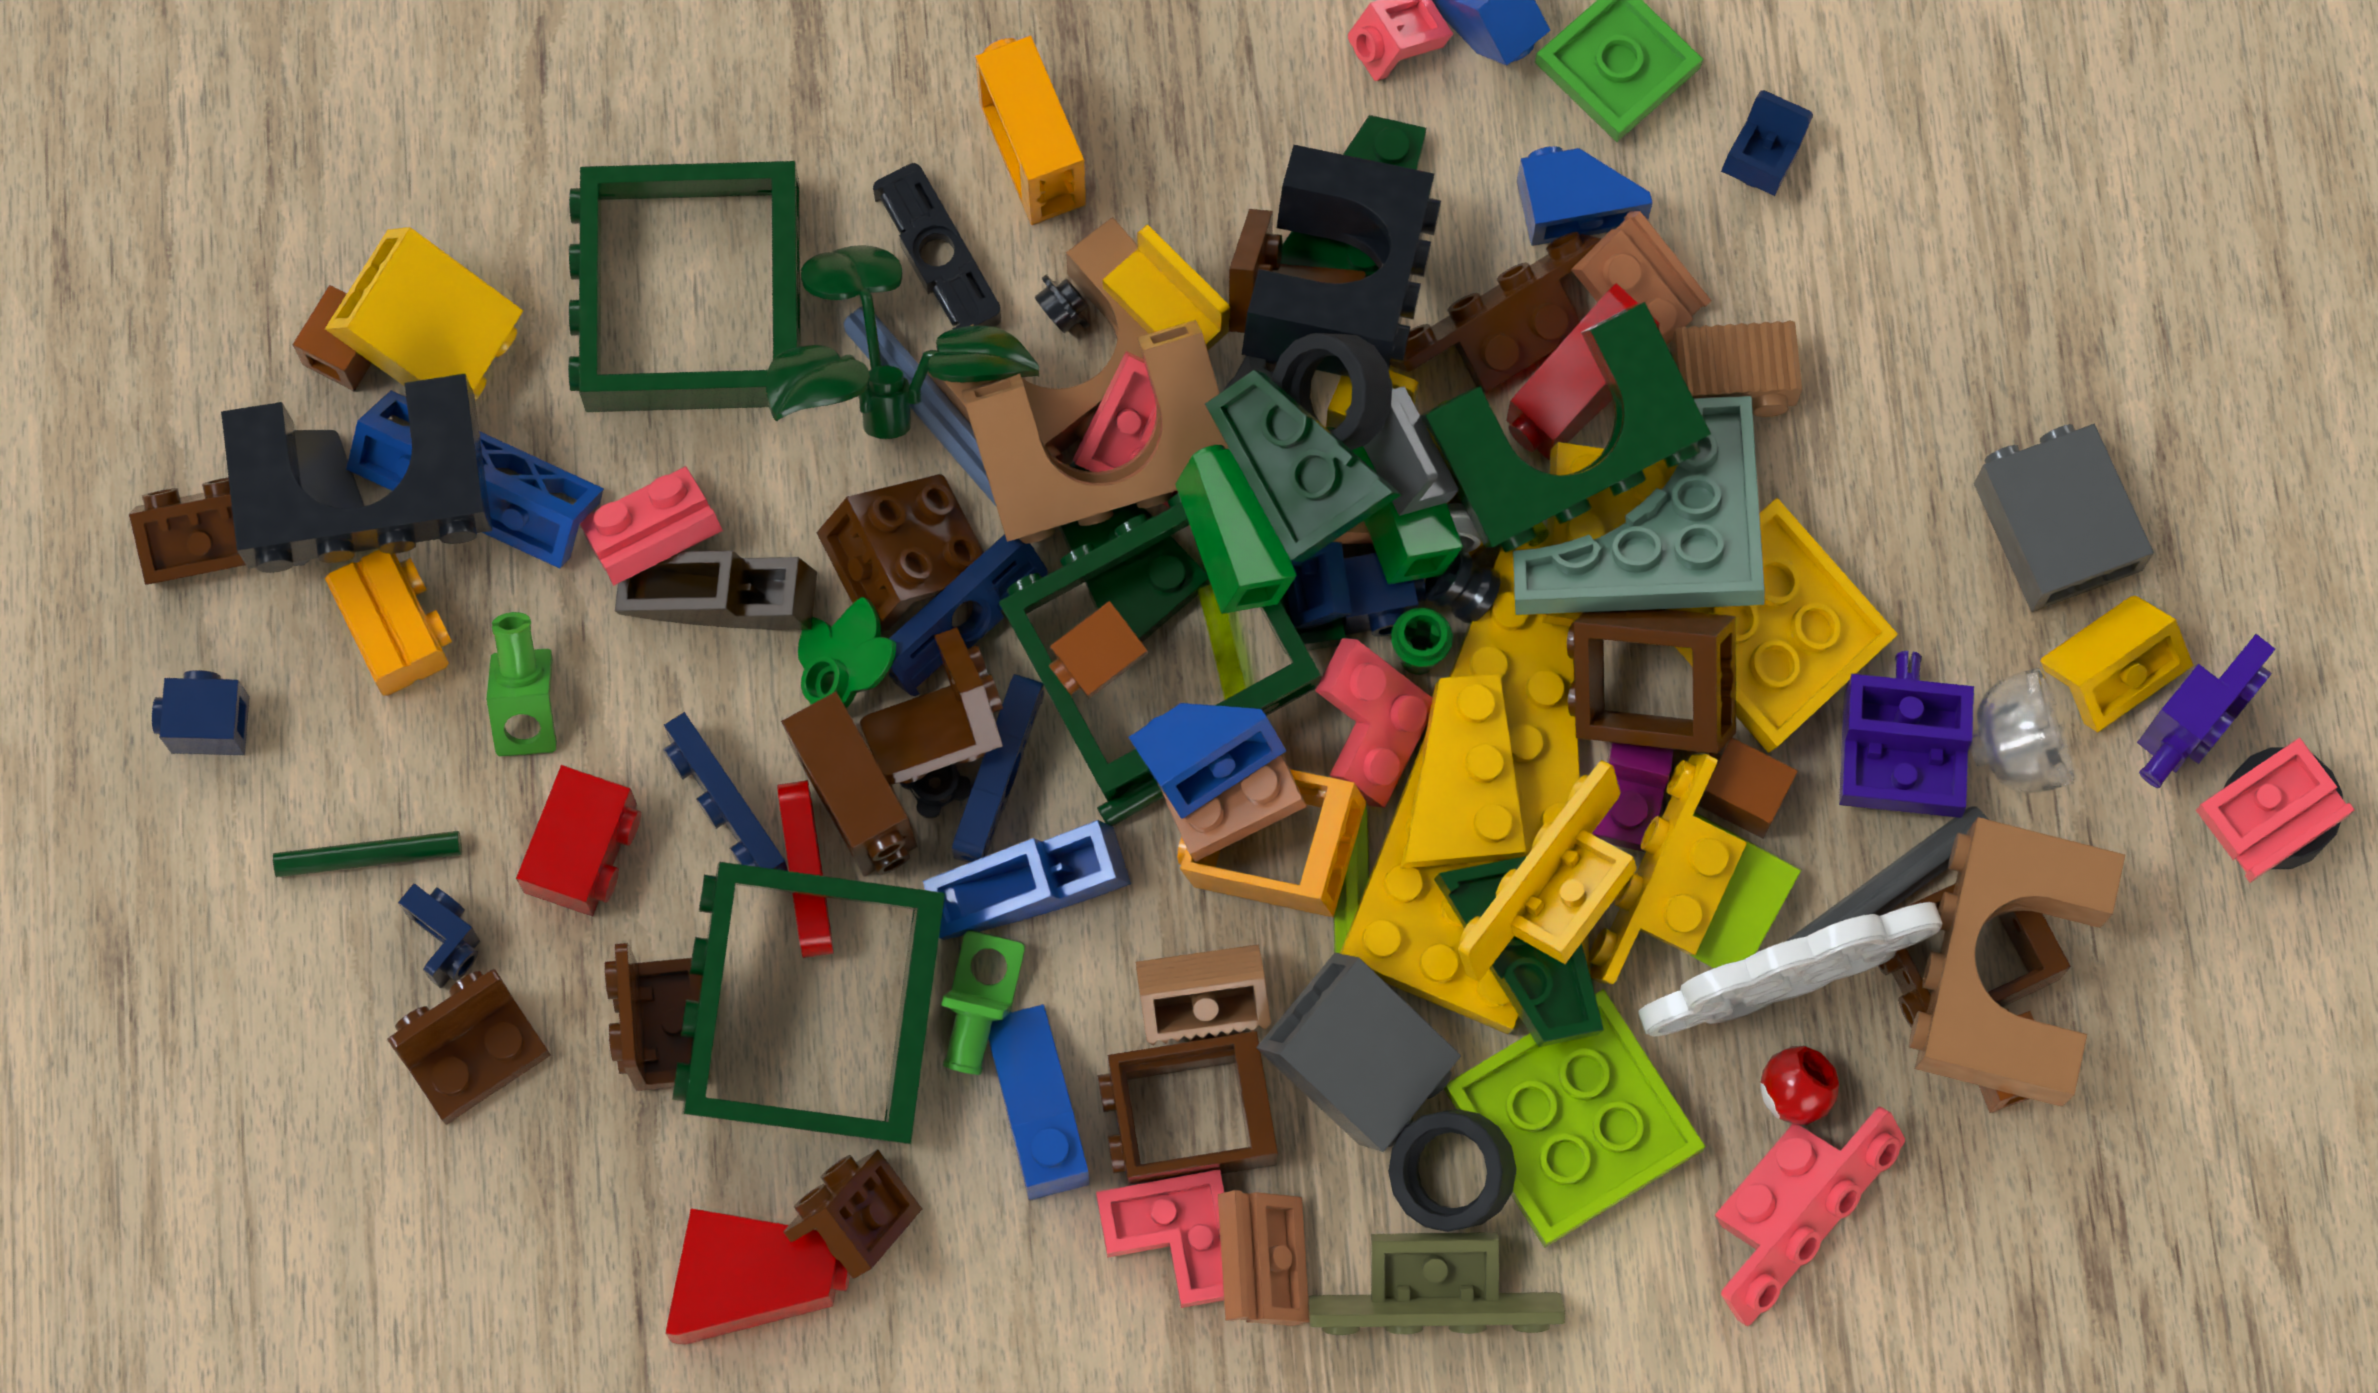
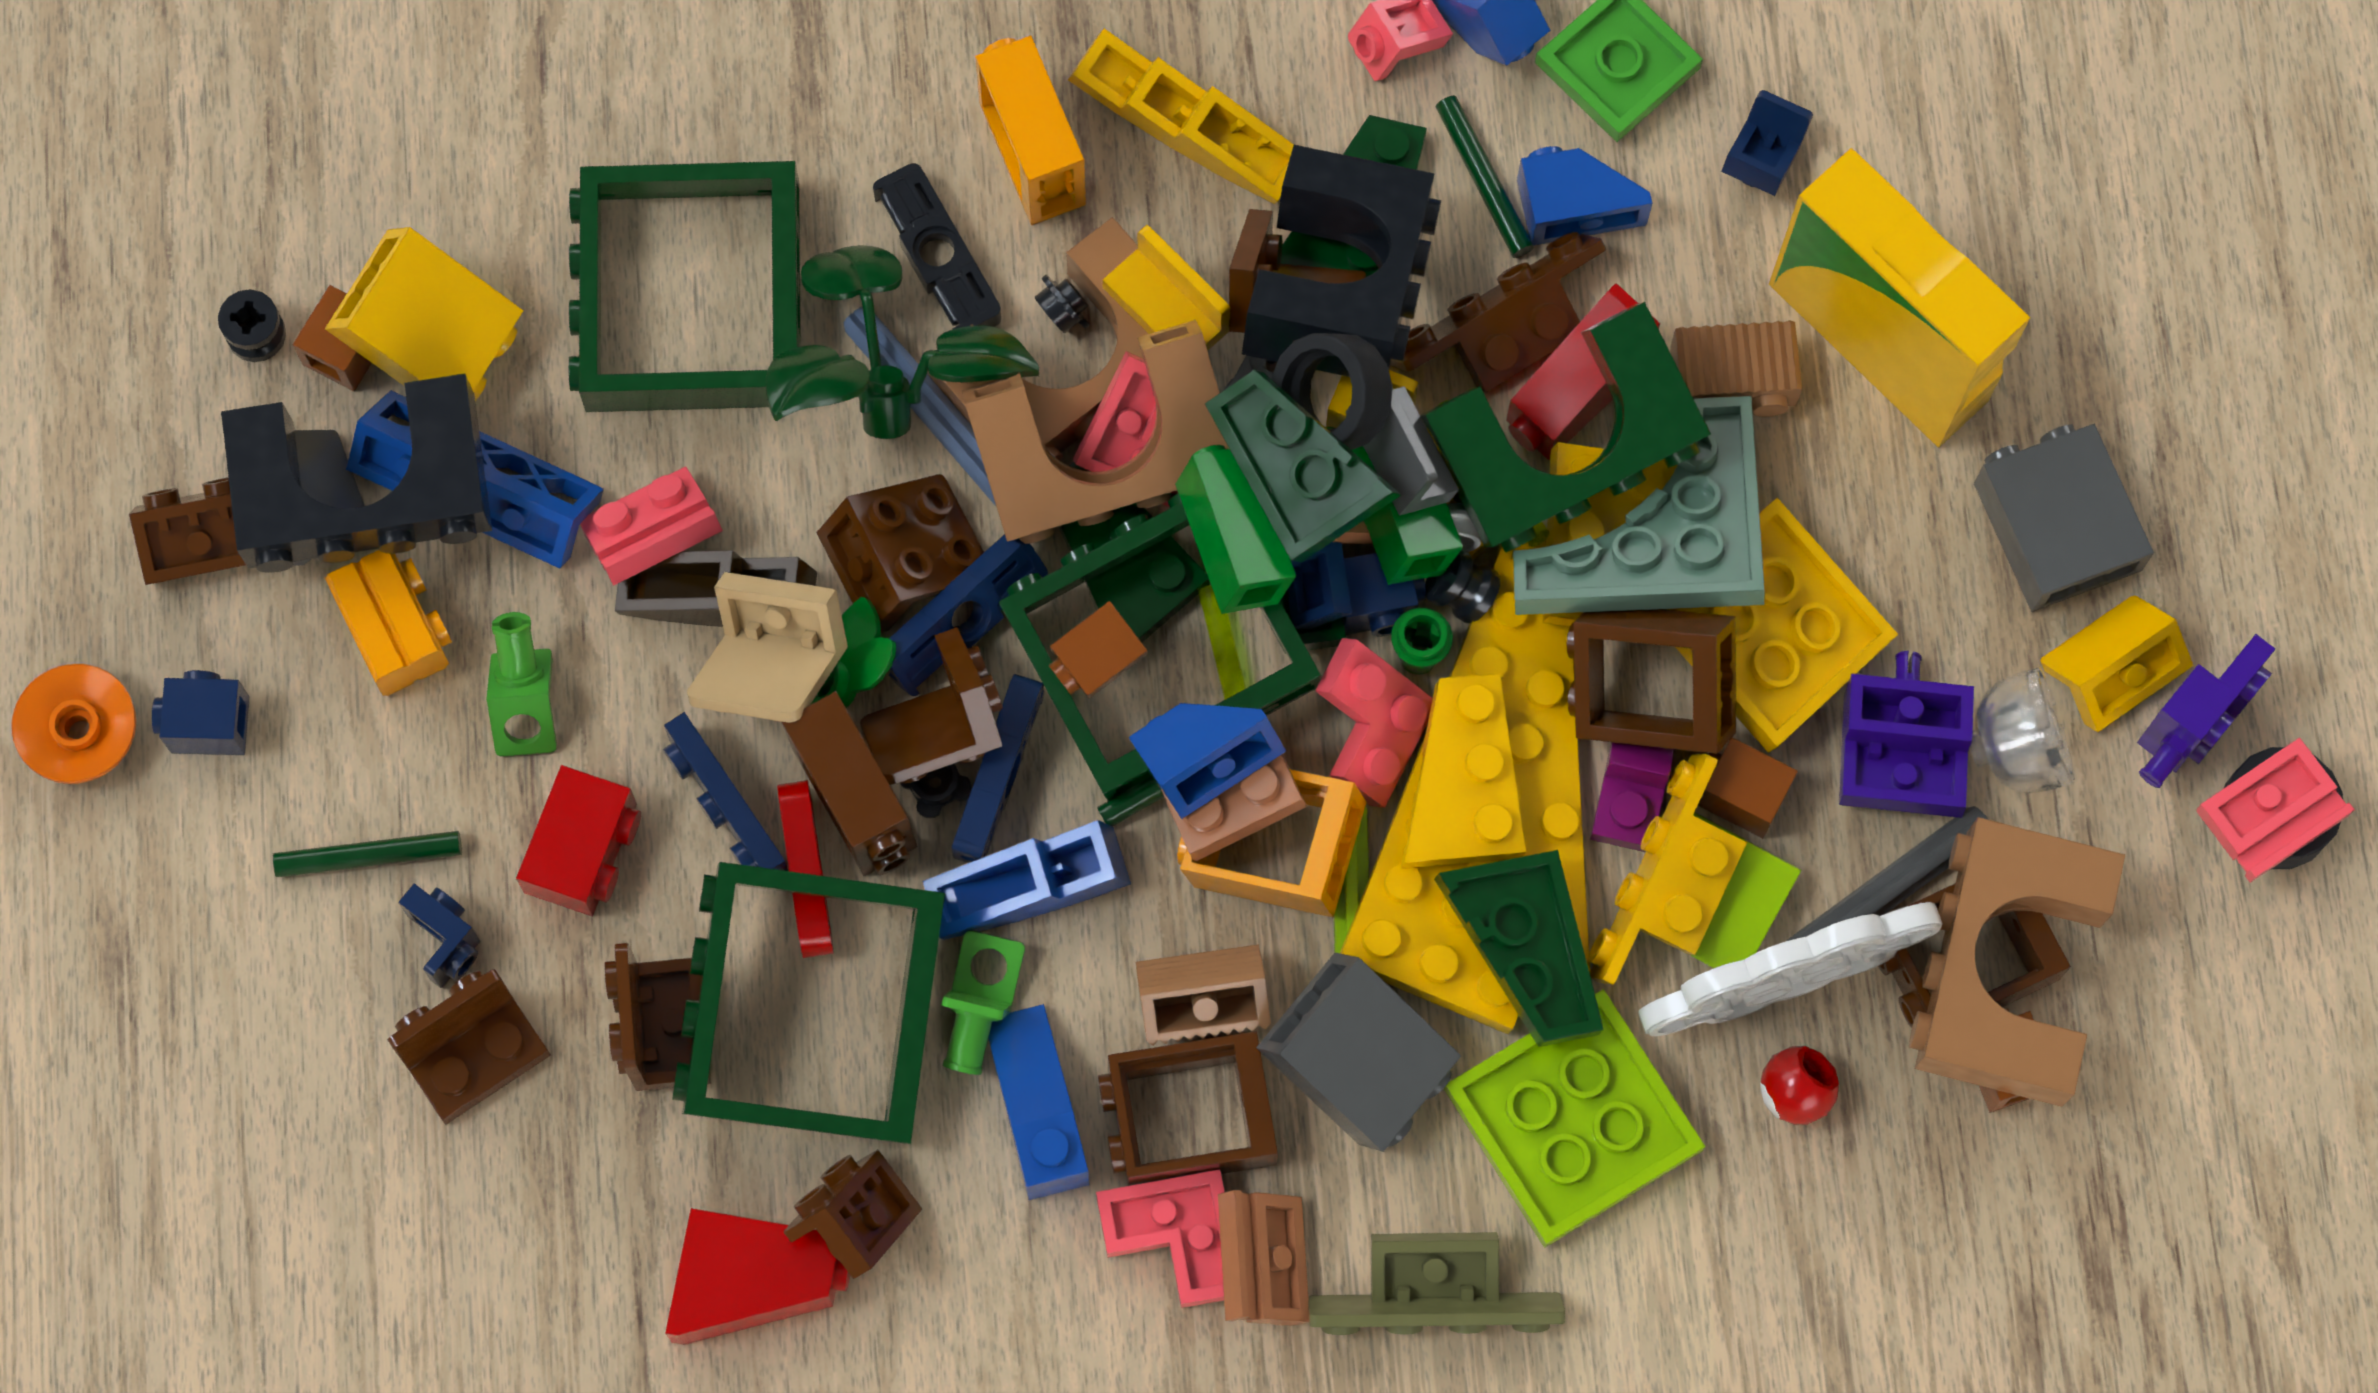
black tyre [1388,1109,1517,1232] -> none
yellow bracket [1458,760,1637,981] -> none
nougat plate [1571,211,1712,345] -> none
coral bracket [1715,1106,1905,1326] -> none
none -> orange dish [11,664,136,784]
none -> black wheel [218,289,286,362]
none -> tan bracket [687,572,848,723]
none -> yellow slope [1068,28,1294,204]
none -> dark green bar [1435,95,1534,258]
none -> yellow tile [1769,147,2030,448]

